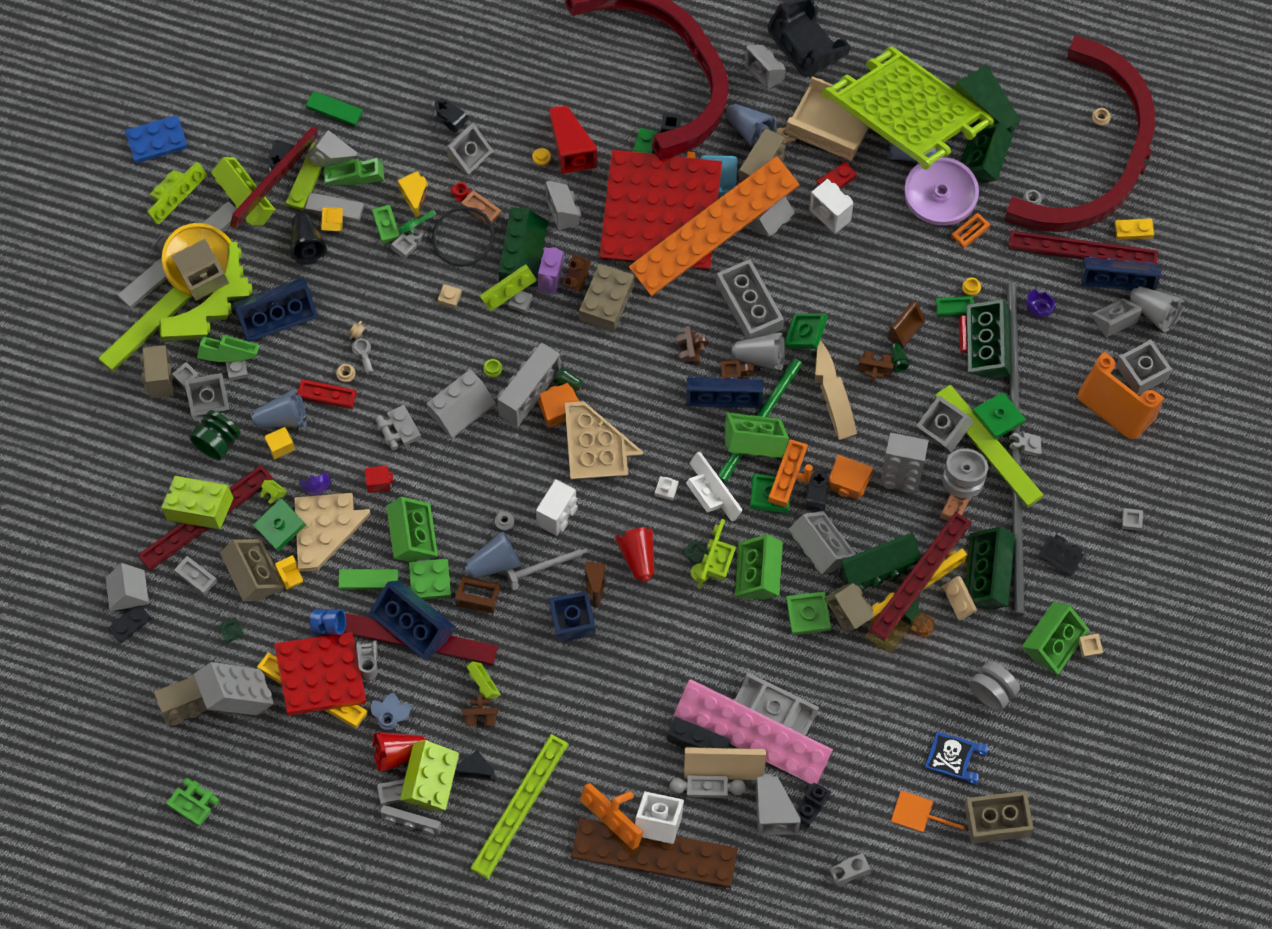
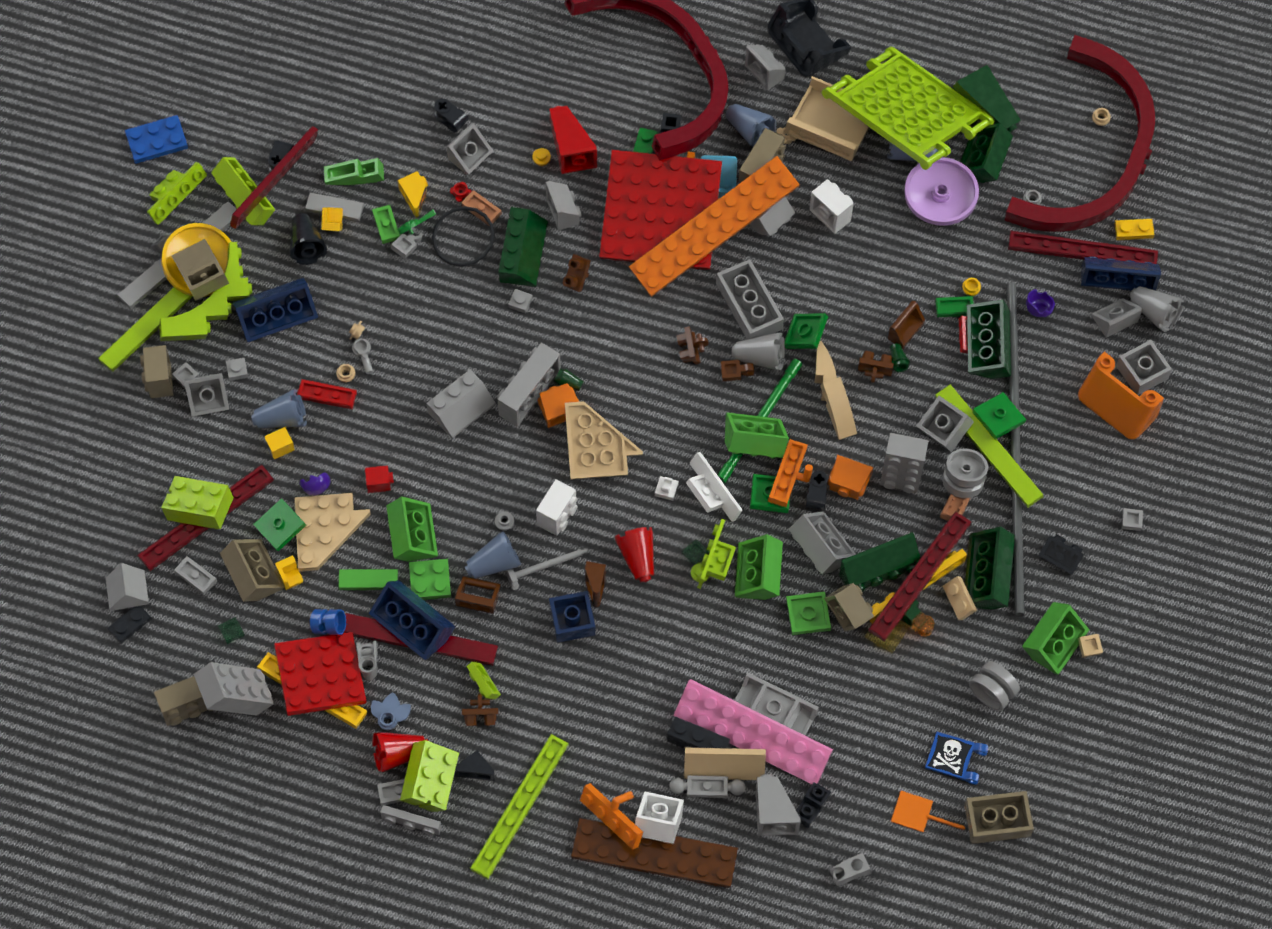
bright green plate [166,778,220,827] -> none
dark green wheel [189,410,241,461] -> none
bright green slope [197,335,260,362] -> none
lime tile [260,480,287,504] -> none
lime plate [286,142,323,211] -> none
green tile [306,91,363,127] -> none
light grey slope [307,130,357,167] -> none
light grey plate [375,405,421,450] -> none
tan plate [438,284,462,308] -> none
lime plate [480,264,537,312] -> none
lime plate [483,359,502,378] -> none
medium lavender torso [538,247,565,294] -> none
dark tan brick [579,264,634,332] -> none
dark blue slope [686,376,763,408] -> none
red plate [817,161,857,189] -> none
orange tile [951,213,990,249] -> none
light grey plate [1009,433,1041,457] -> none

